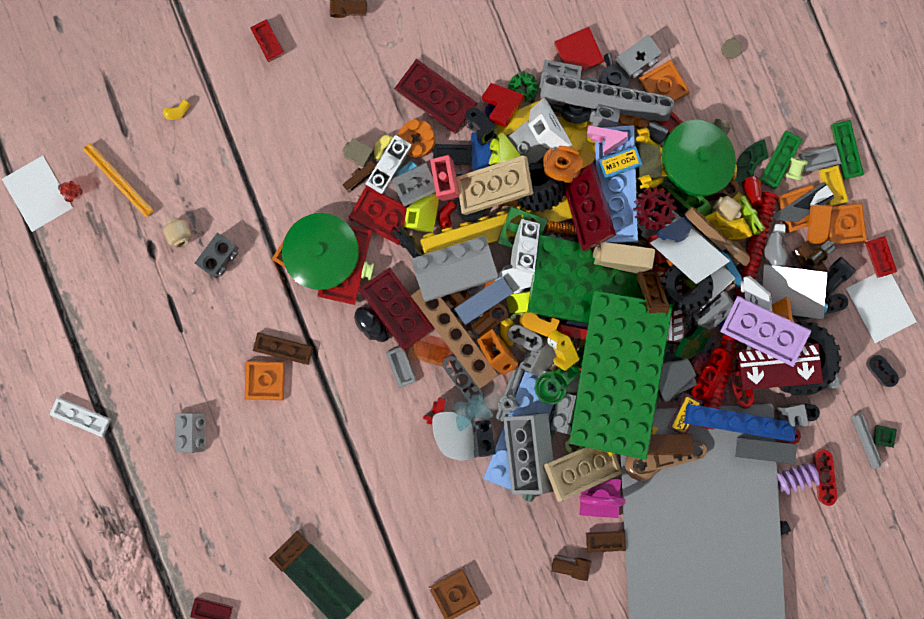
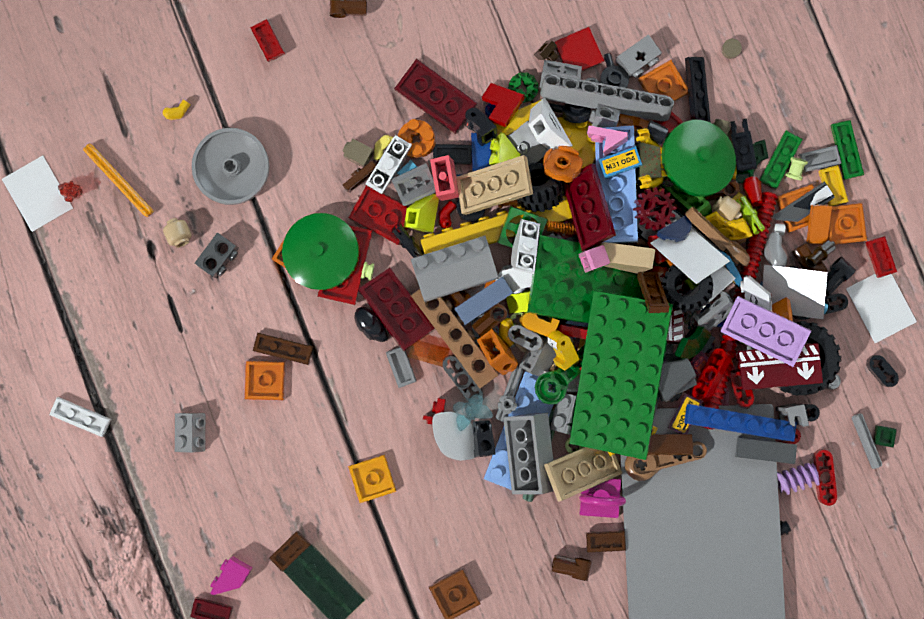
none -> light grey dish [192,128,270,205]
none -> dark pink slope [210,556,253,595]
none -> light orange tile [348,455,396,503]
none -> dark brown tile [534,40,559,61]
none -> bright pink slope [578,245,610,273]
none -> black tile [685,57,711,123]
none -> black hinge [730,118,757,172]

